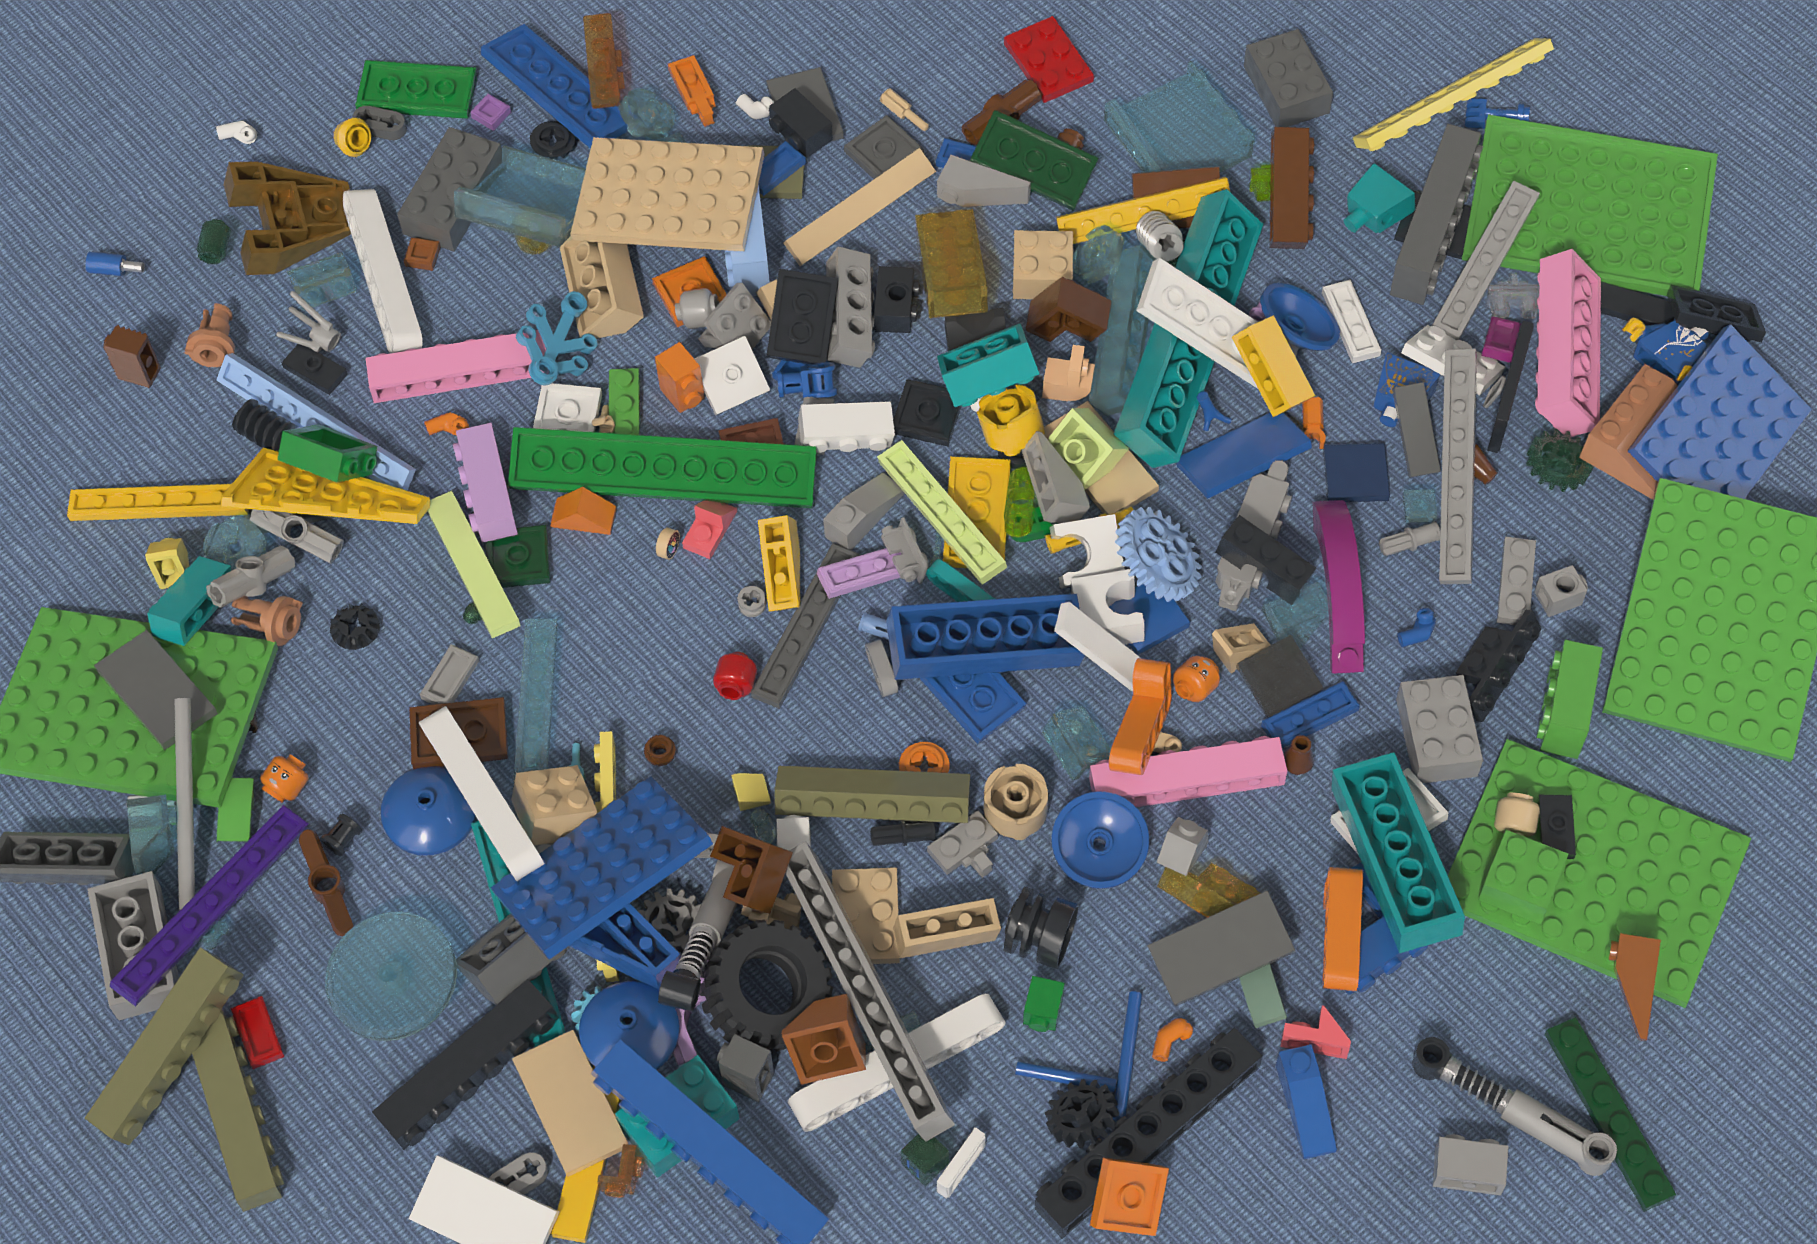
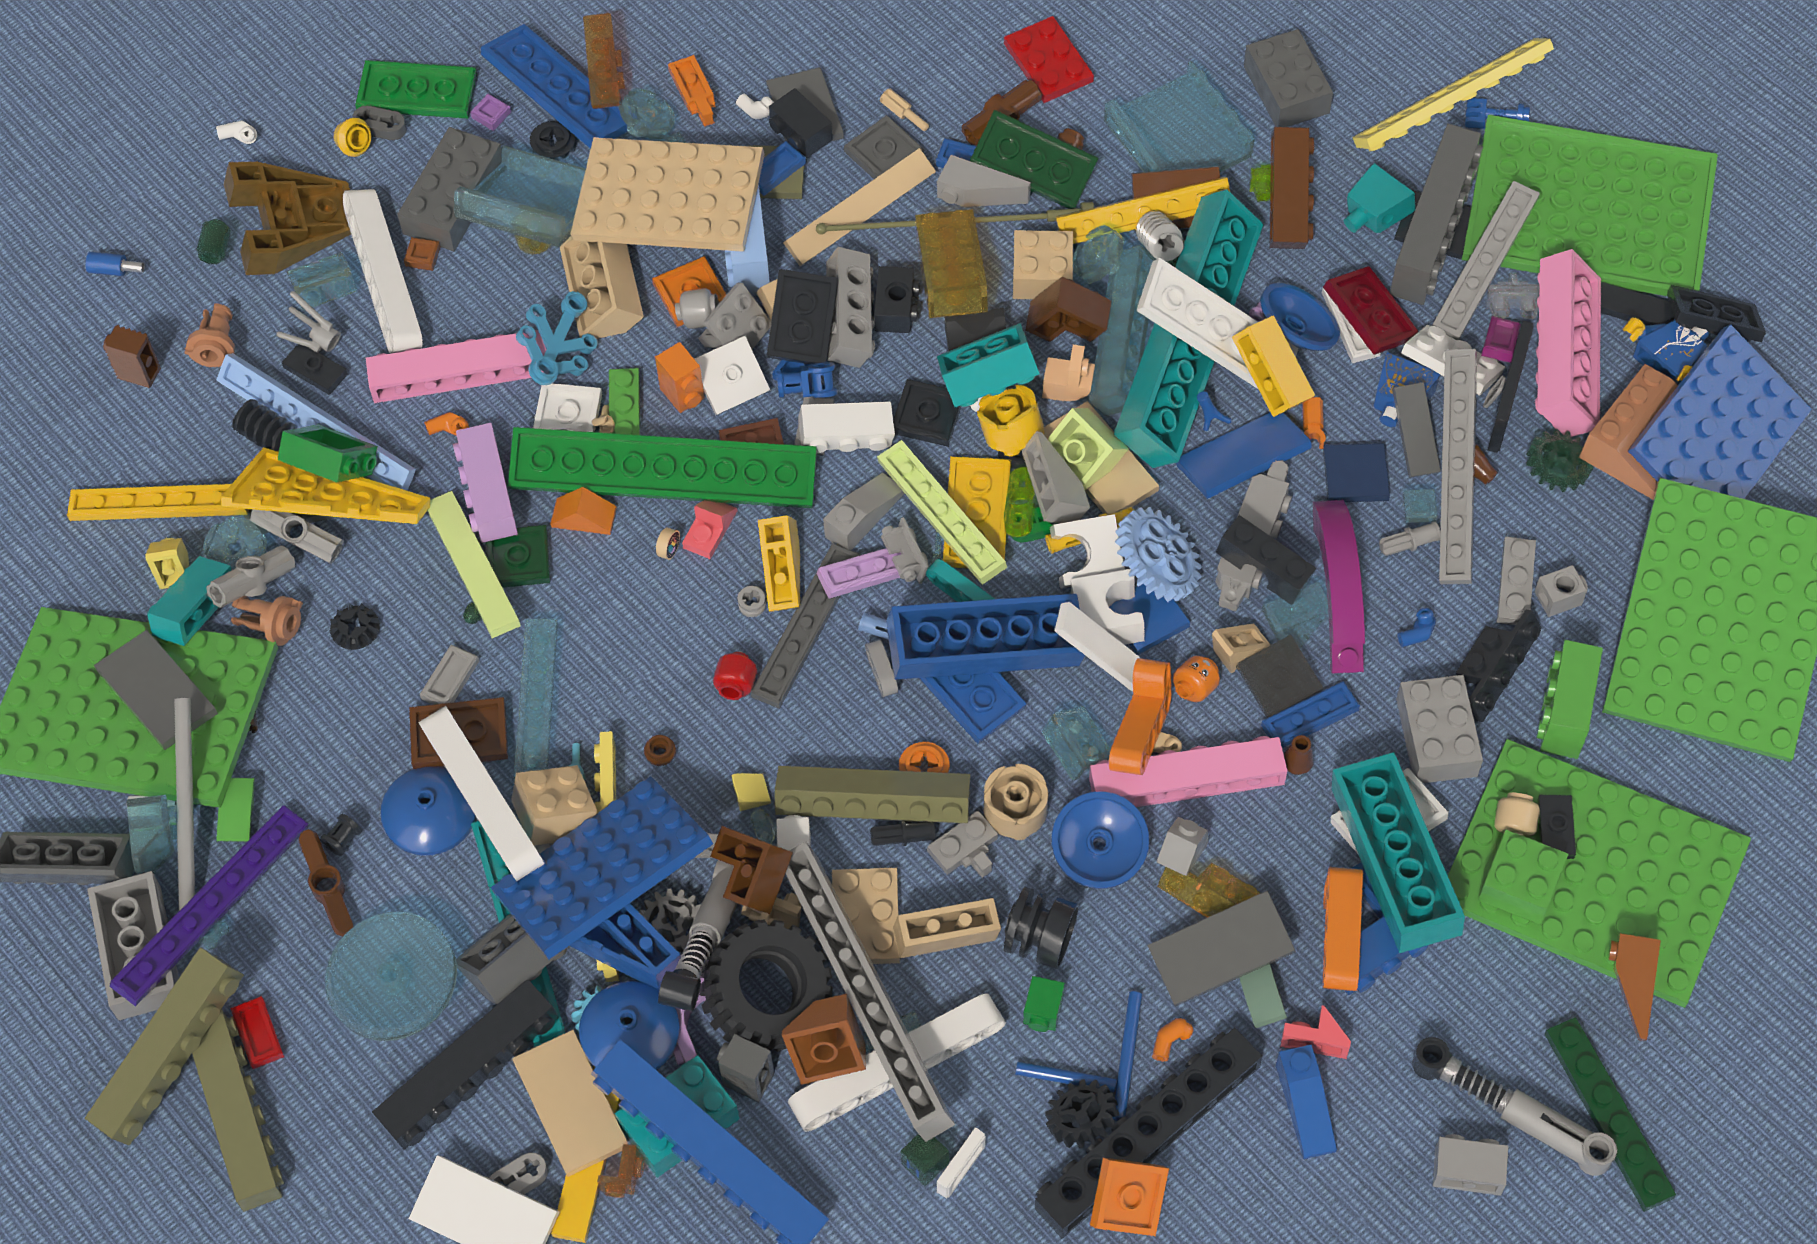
orange head [260,754,309,803] -> none
none -> olive piece [816,202,1094,235]
none -> dark red plate [1323,266,1419,355]

